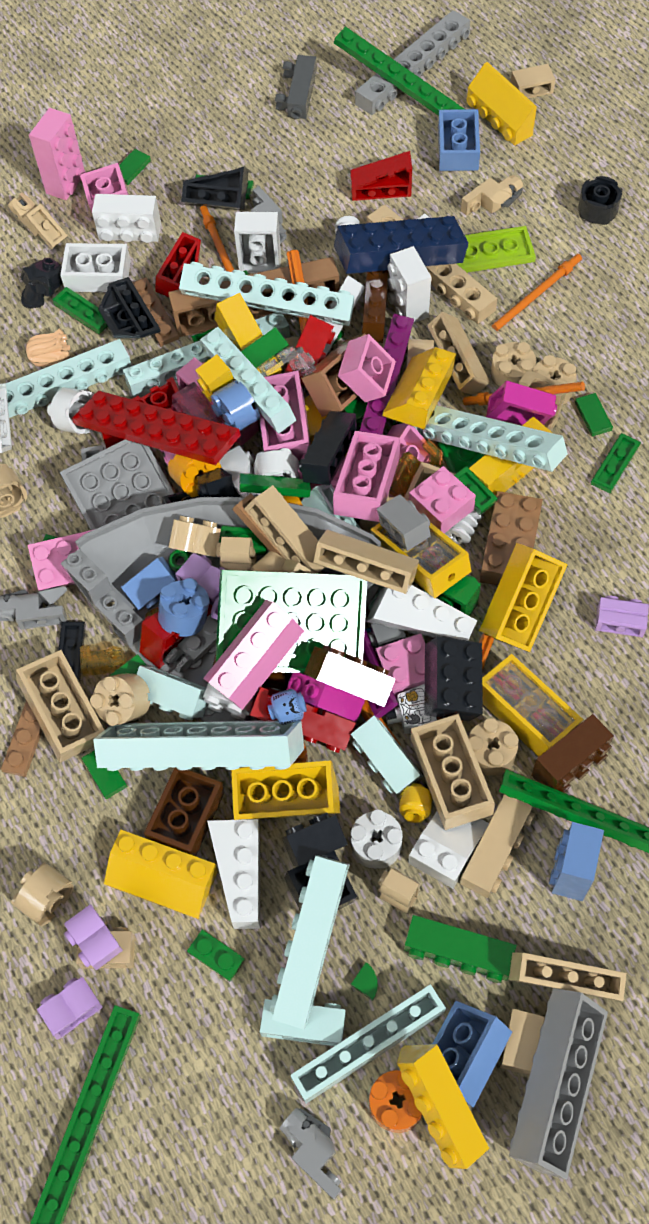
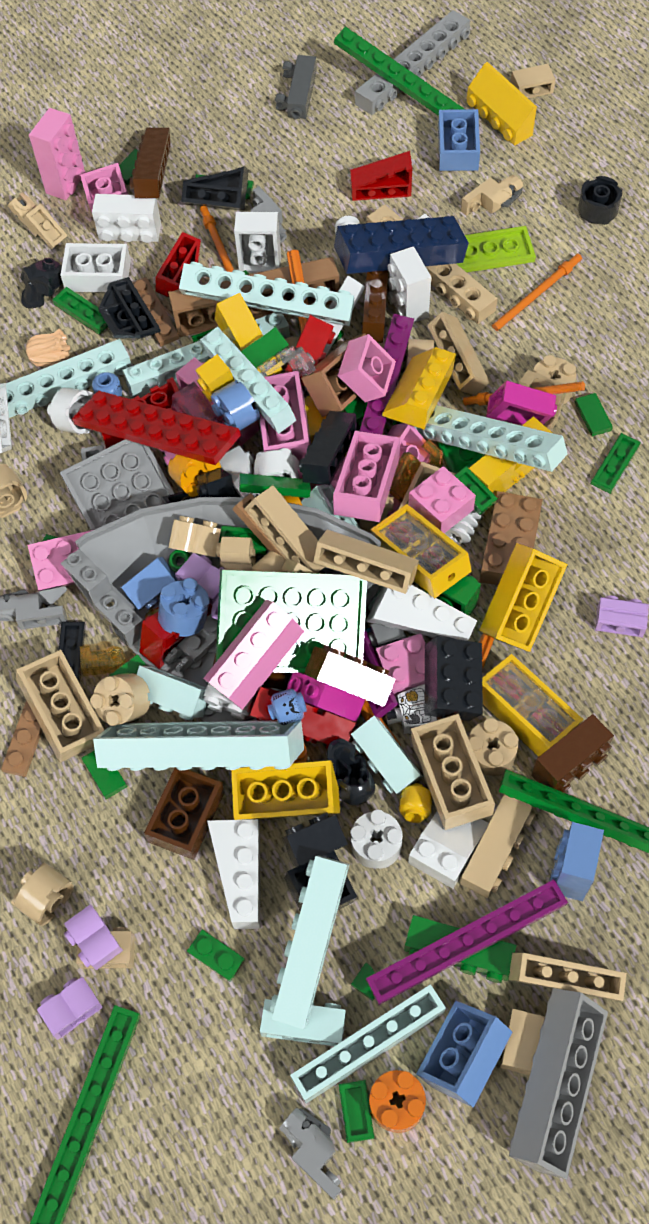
yellow slope [104,829,218,919] -> none
light grey brick [377,494,431,551] -> none
tan brick [378,868,421,914] -> none
yellow slope [397,1044,490,1169] -> none
tan brick [491,342,536,386] -> none
none -> medium blue head [92,372,122,396]
none -> reddish brown brick [130,127,171,198]
none -> black head [327,739,375,805]
none -> green tile [338,1080,375,1143]
none -> magenta plate [366,879,568,1005]

